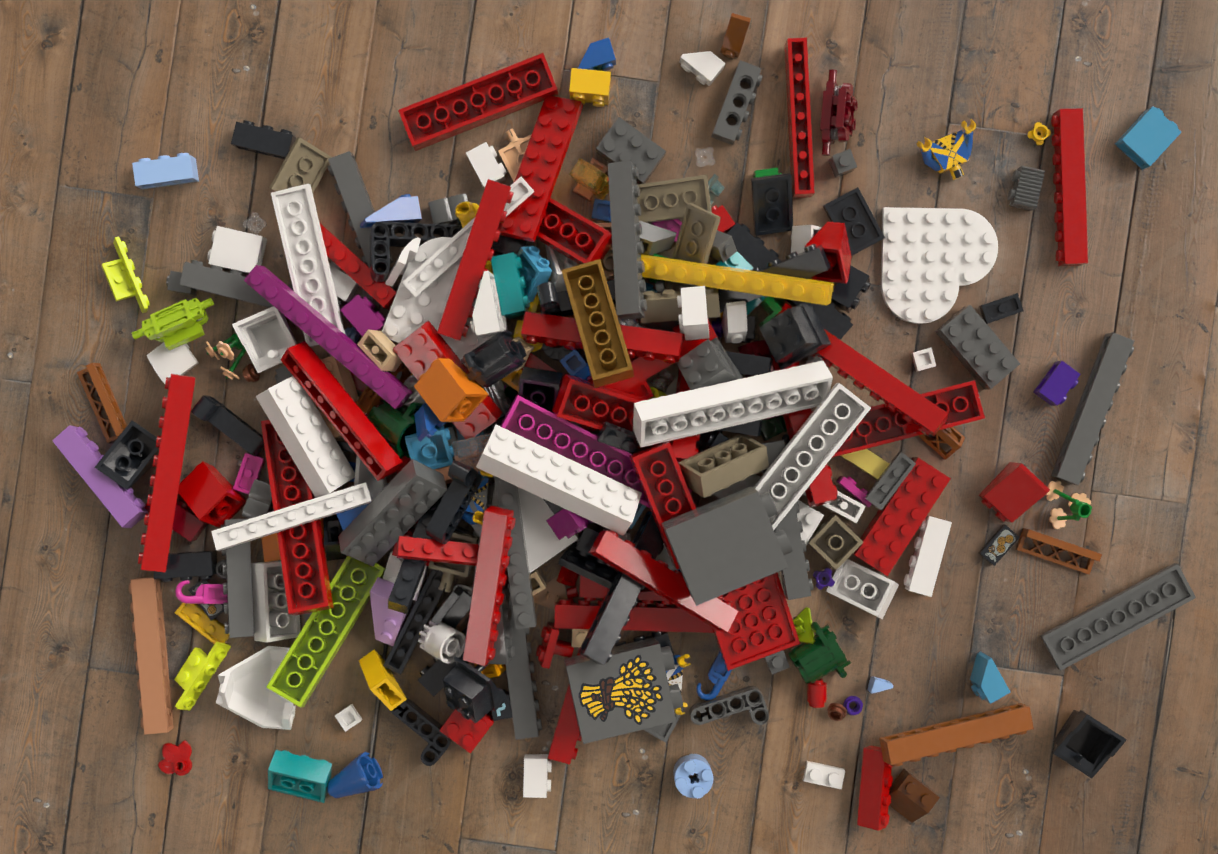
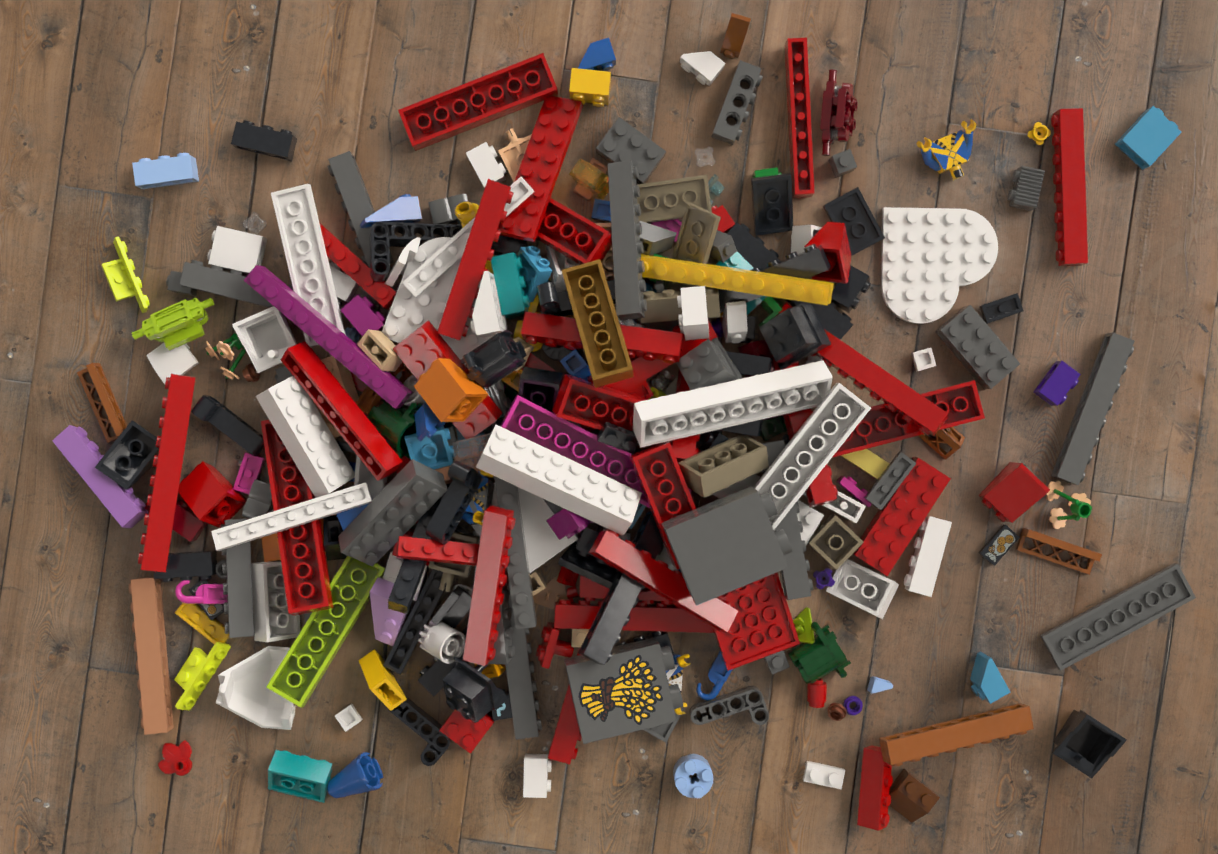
dark tan plate [269,137,332,193] -> none

